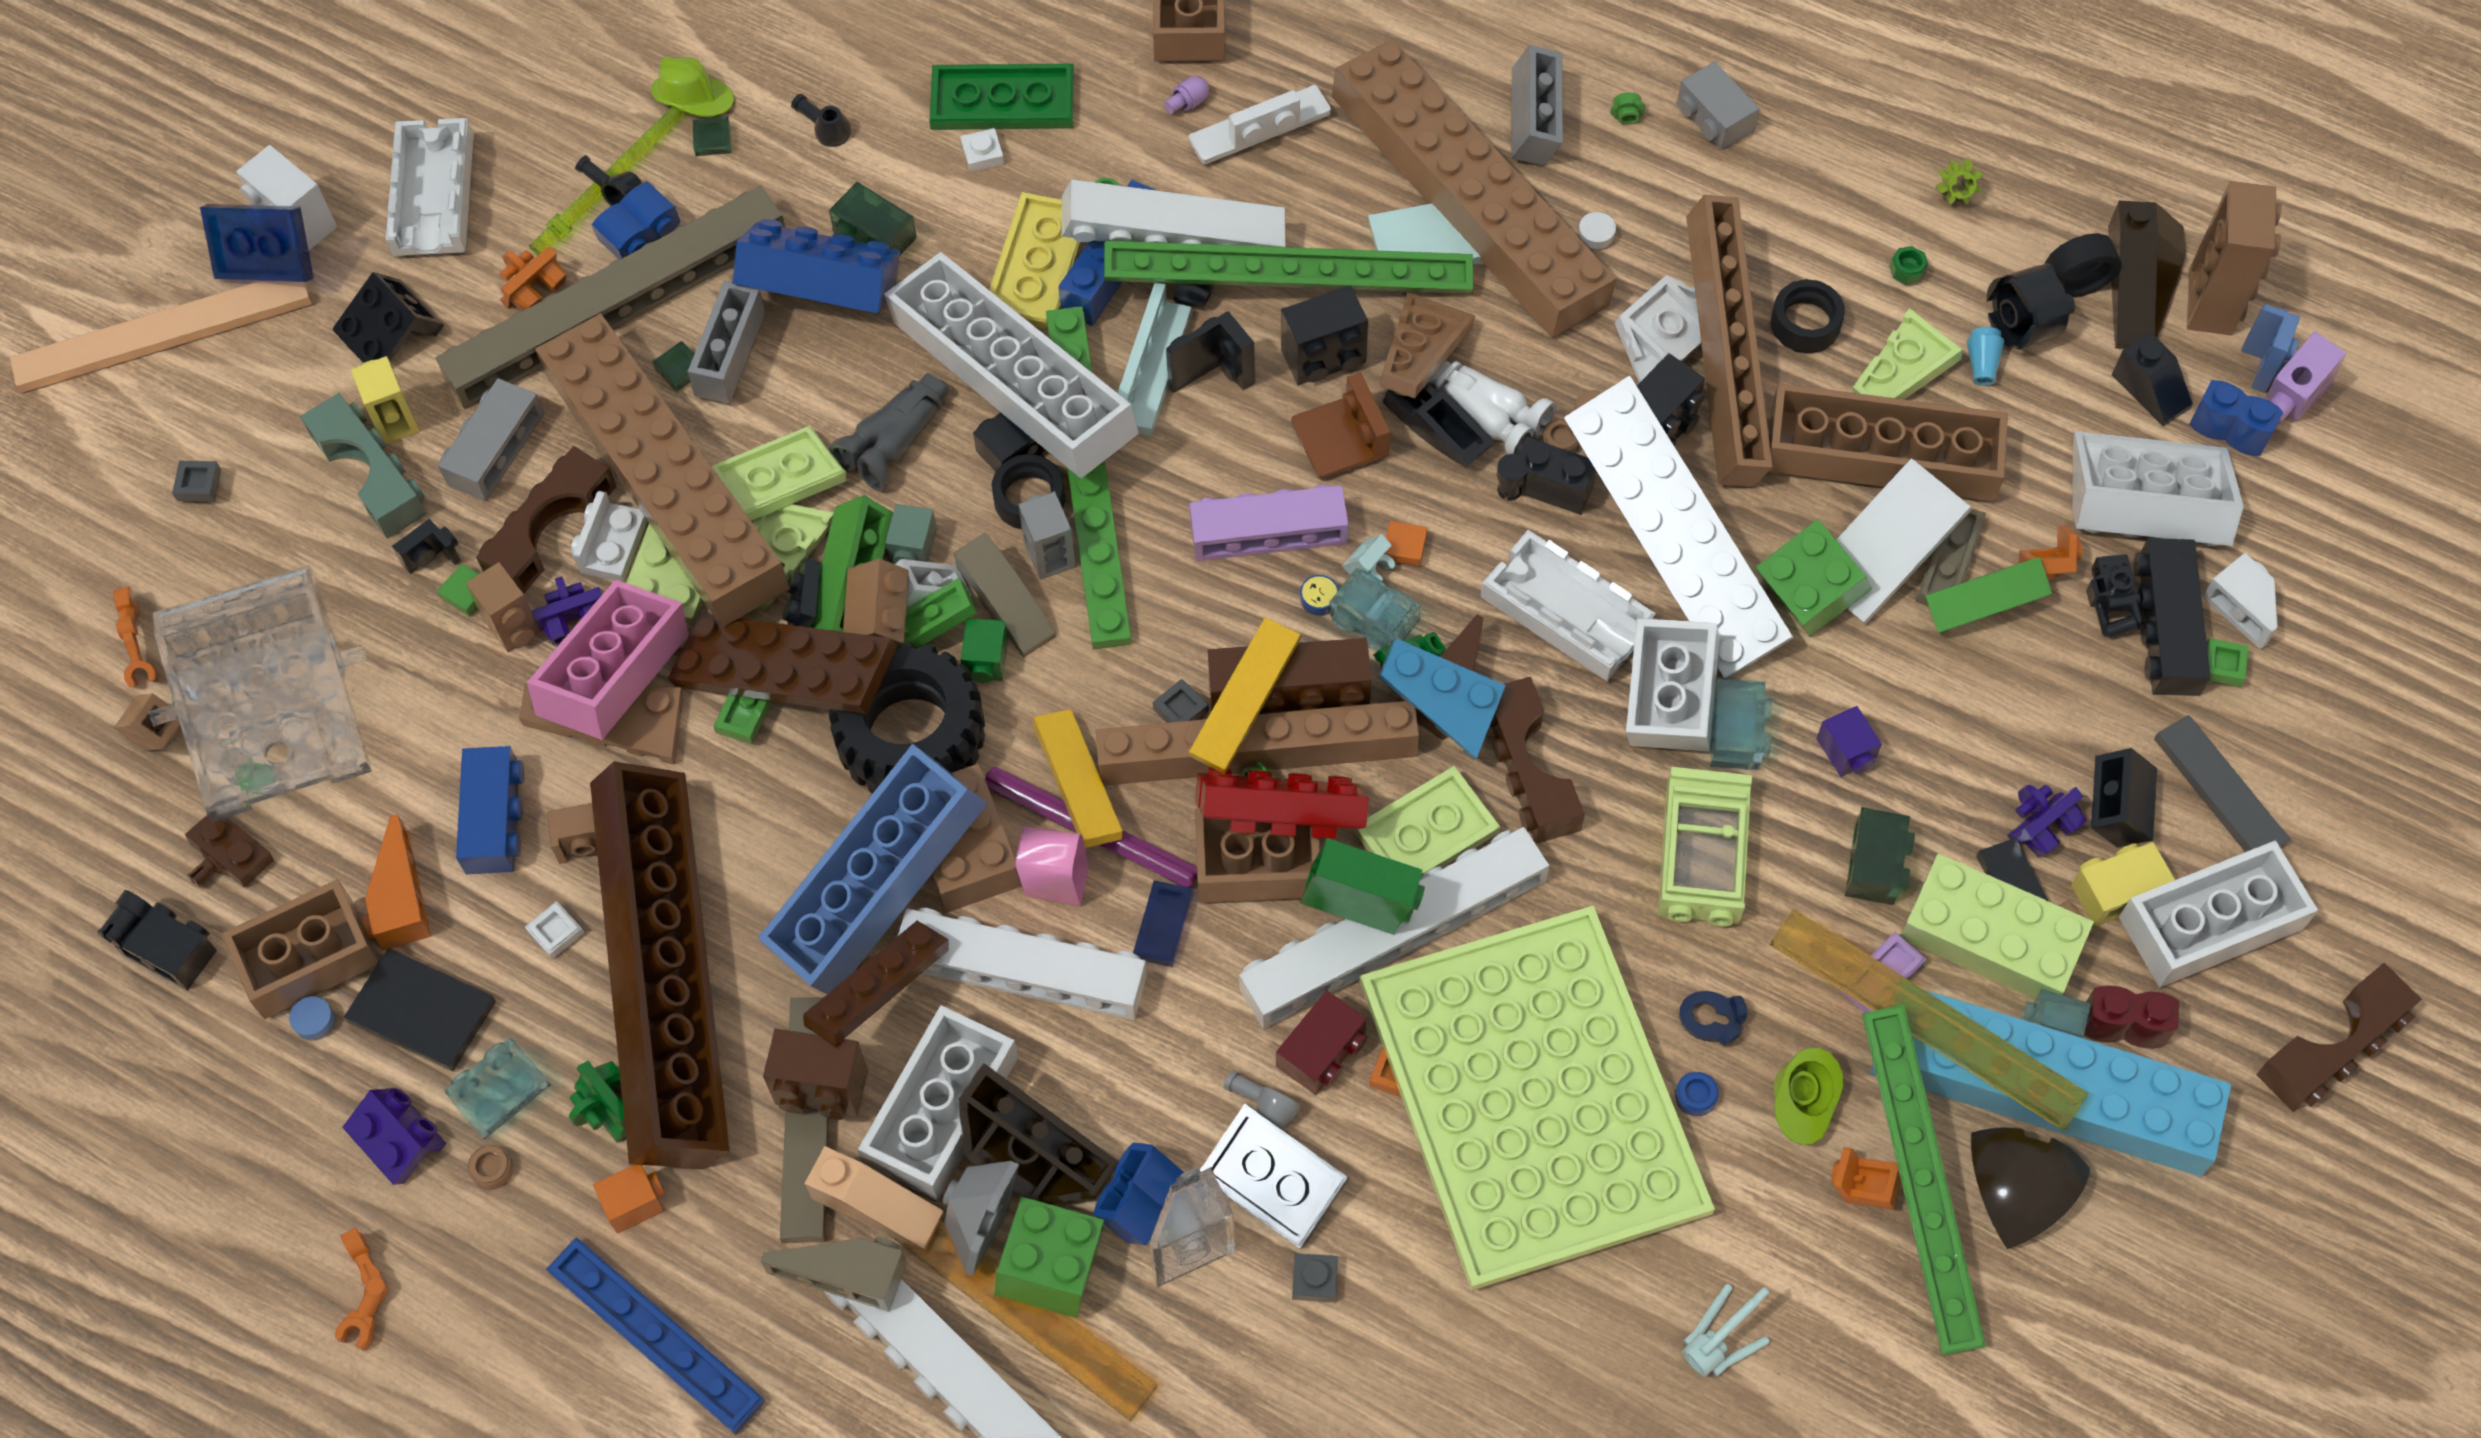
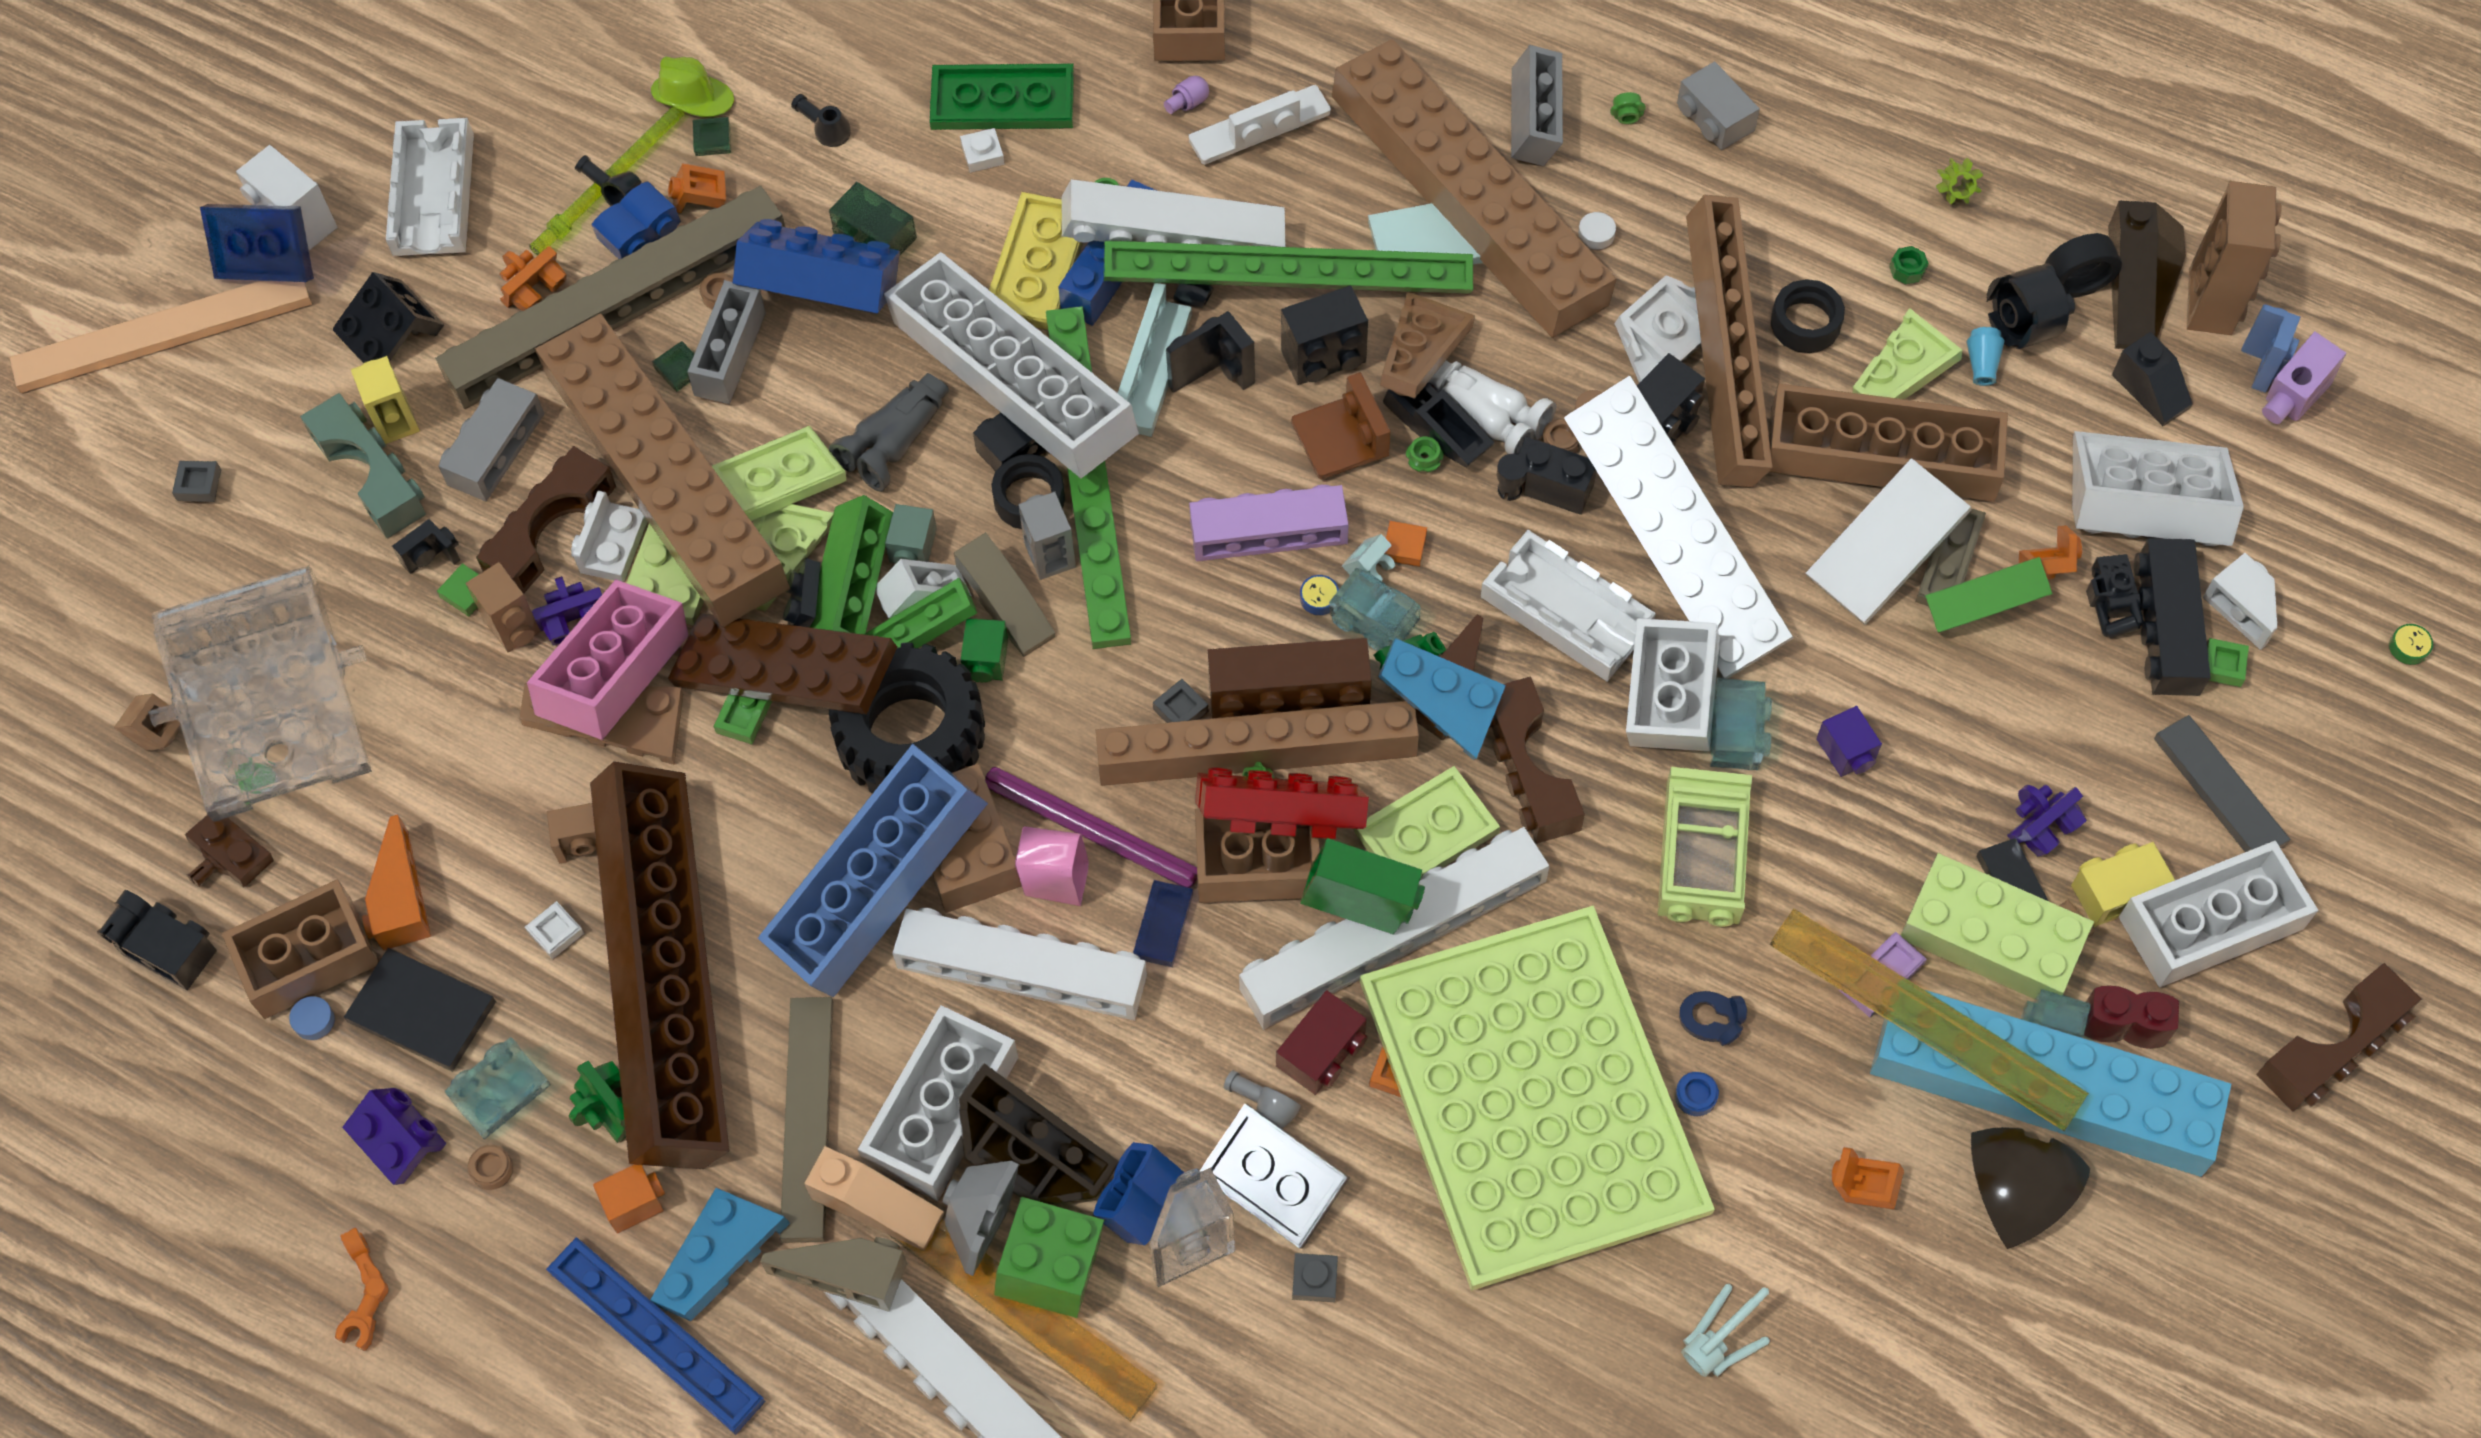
orange piece [113,586,158,687] -> none
blue brick [456,746,525,875] -> none
reddish brown brick [763,1028,868,1120] -> none
reddish brown plate [803,920,949,1046] -> none
medium nougat brick [843,558,909,646] -> none
yellow tile [1033,709,1123,848] -> none
yellow tile [1189,617,1301,774] -> none
bright green brick [1756,519,1872,637] -> none
lime piece [1773,1048,1843,1145] -> none
clear green brick [1845,807,1915,905] -> none
bright green tile [1862,1005,1986,1355] -> none
black brick [2091,748,2157,848] -> none
blue brick [2189,380,2283,456] -> none
none -> dark azure wing [650,1188,790,1321]
none -> orange bracket [668,163,726,214]
none -> medium nougat tile [699,273,733,310]
none -> bright green plate [1406,436,1444,472]
none -> tile [2389,624,2433,665]

